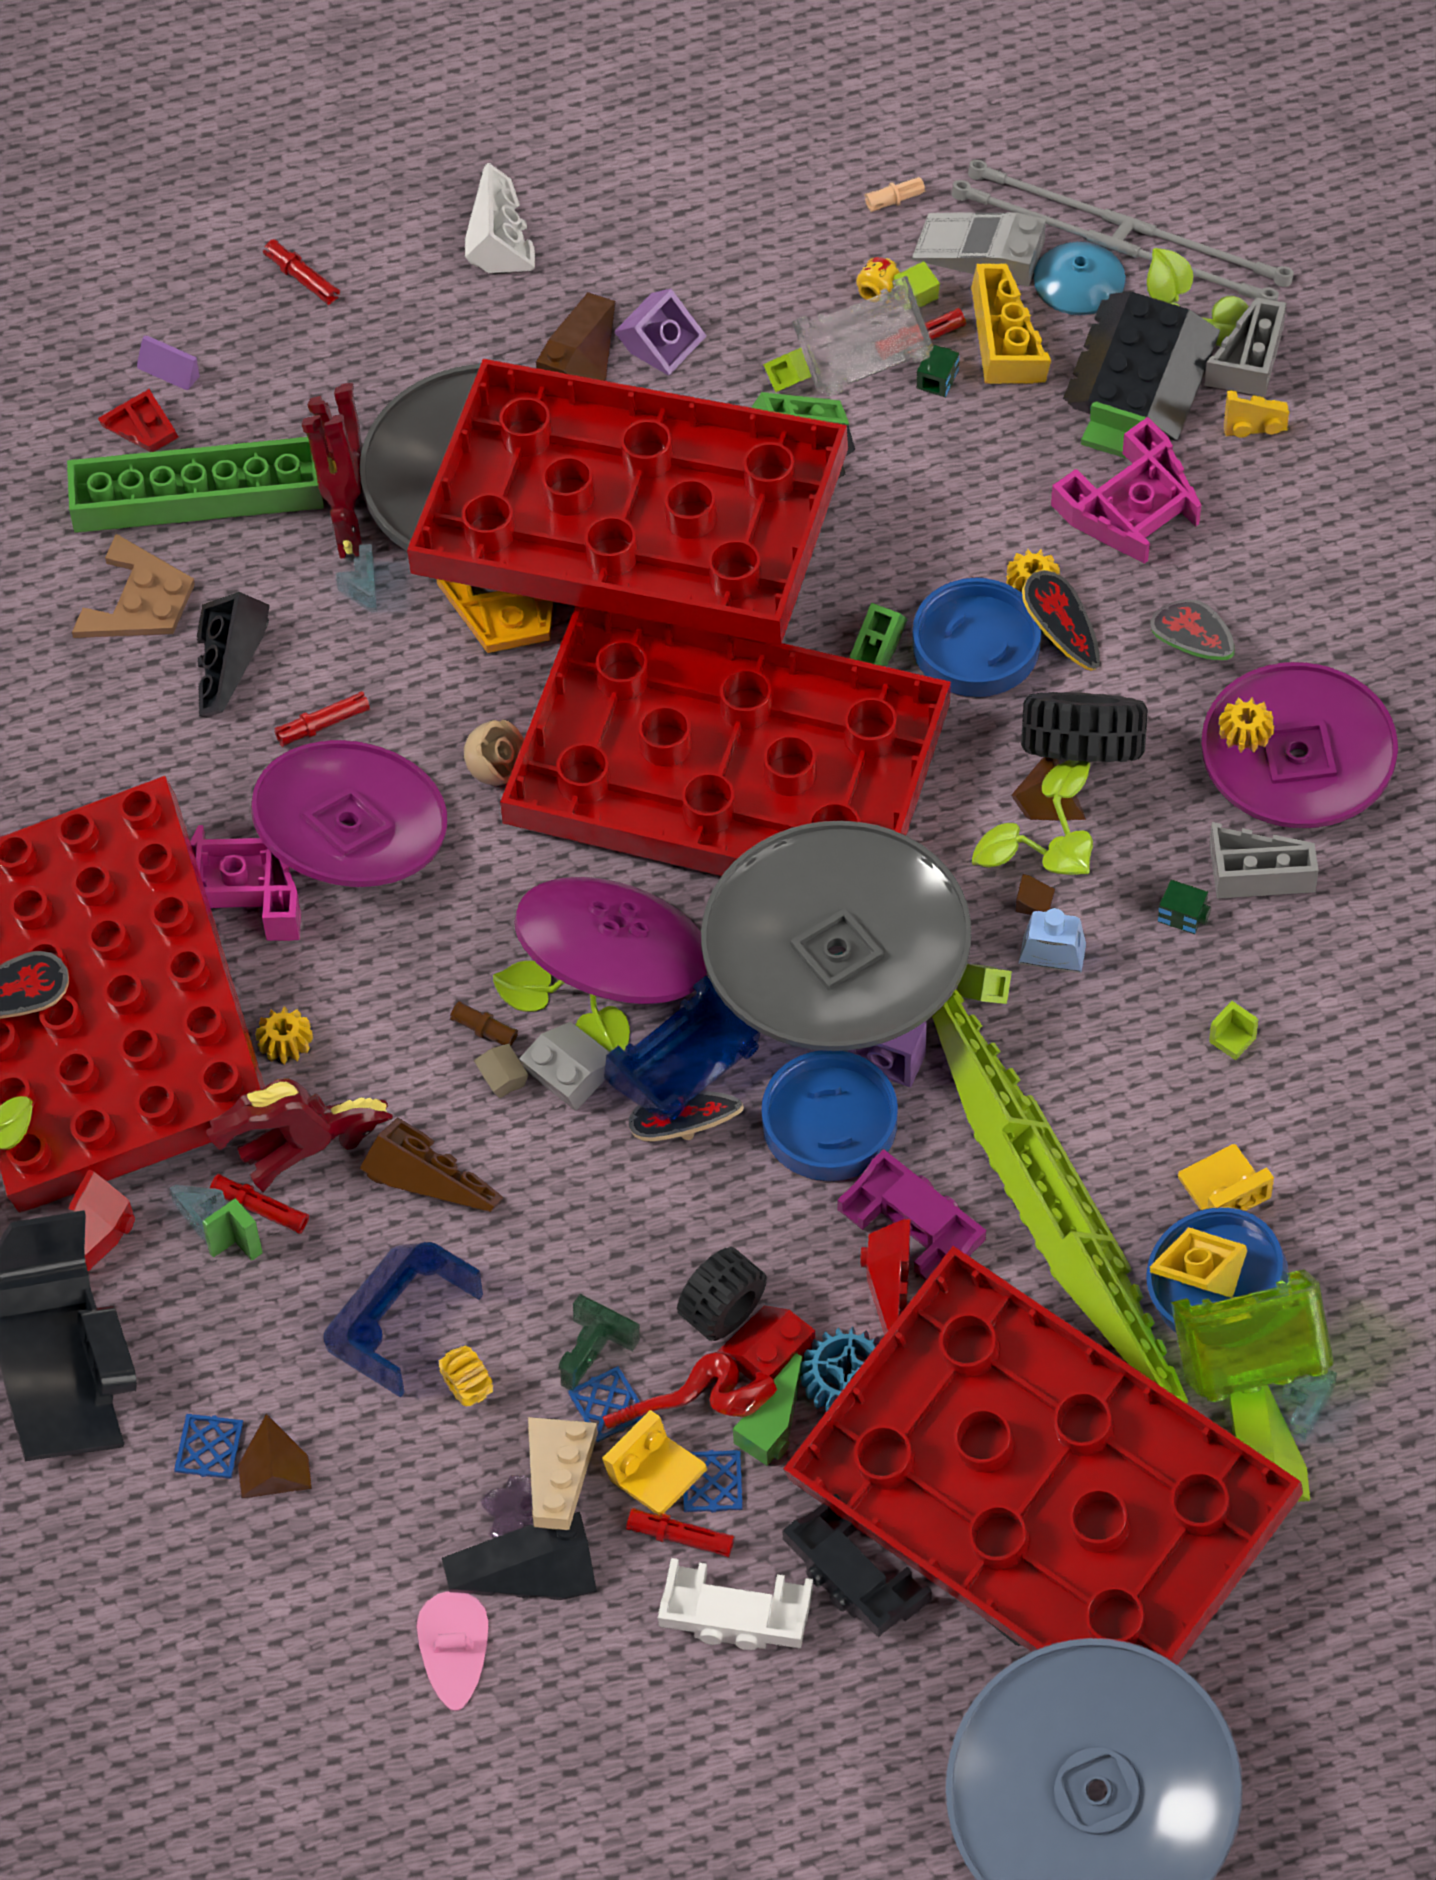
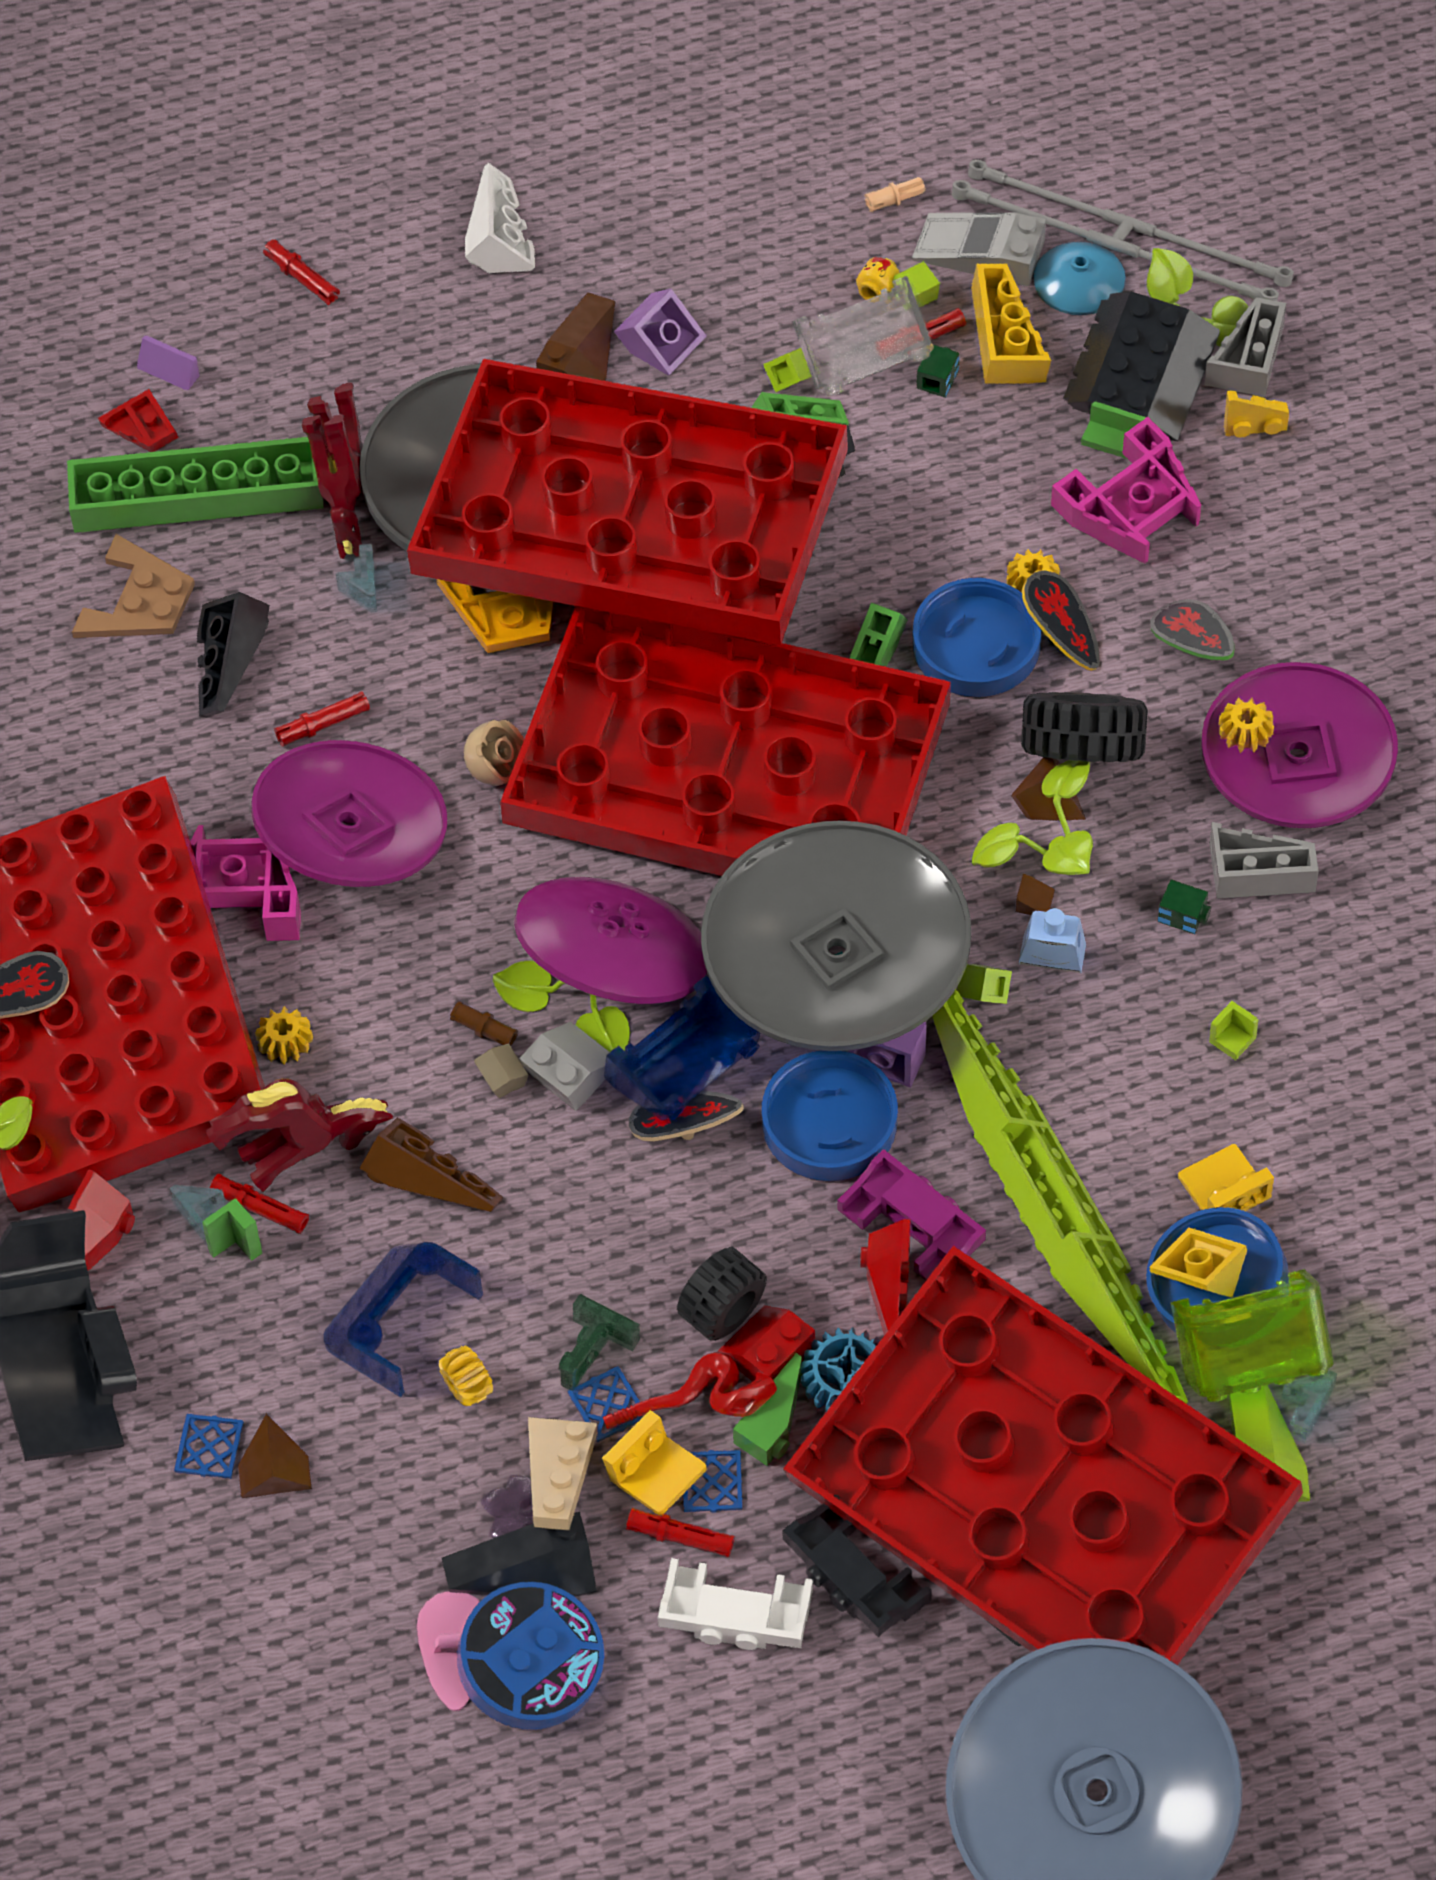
none -> brick [457,1582,604,1730]

